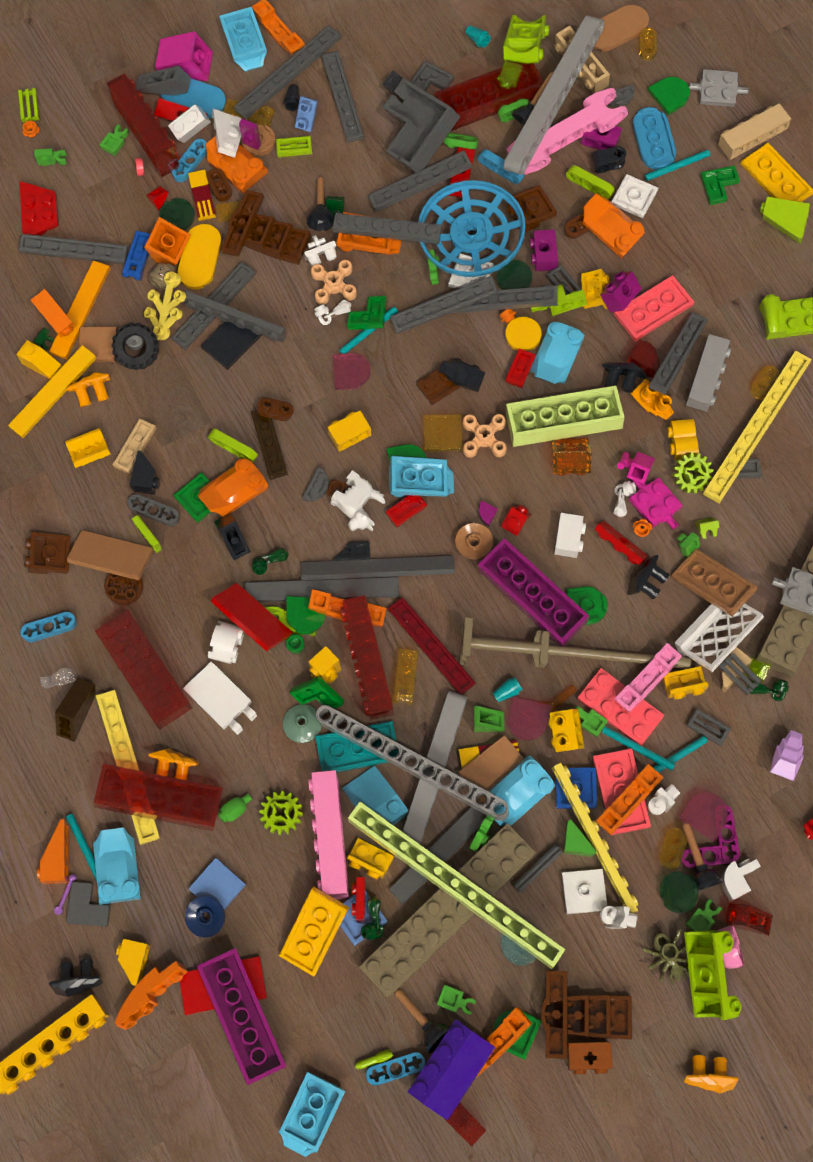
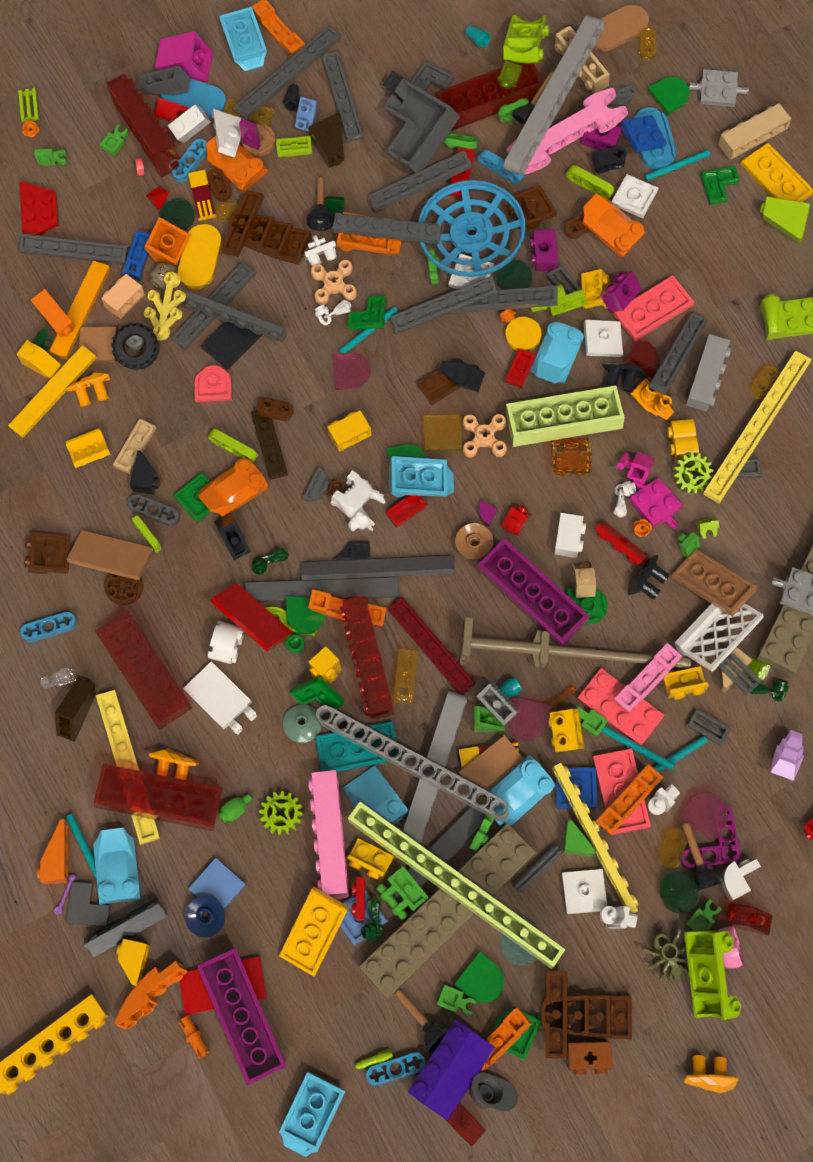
black connector [49,958,103,997] -> none
none -> fence [84,897,167,957]
none -> light nougat brick [101,274,145,319]
none -> orange pin [178,1015,210,1059]
none -> coral tile [194,365,232,402]
none -> dark brown slope [308,112,344,168]
none -> bright green plate [377,866,429,921]
none -> green tile [454,952,504,1003]
none -> dark grey piece [469,1072,518,1112]
none -> light grey brick [476,682,520,725]
none -> tan slope [572,562,596,598]
none -> white plate [584,320,623,357]
none -> blue plate [620,115,667,153]

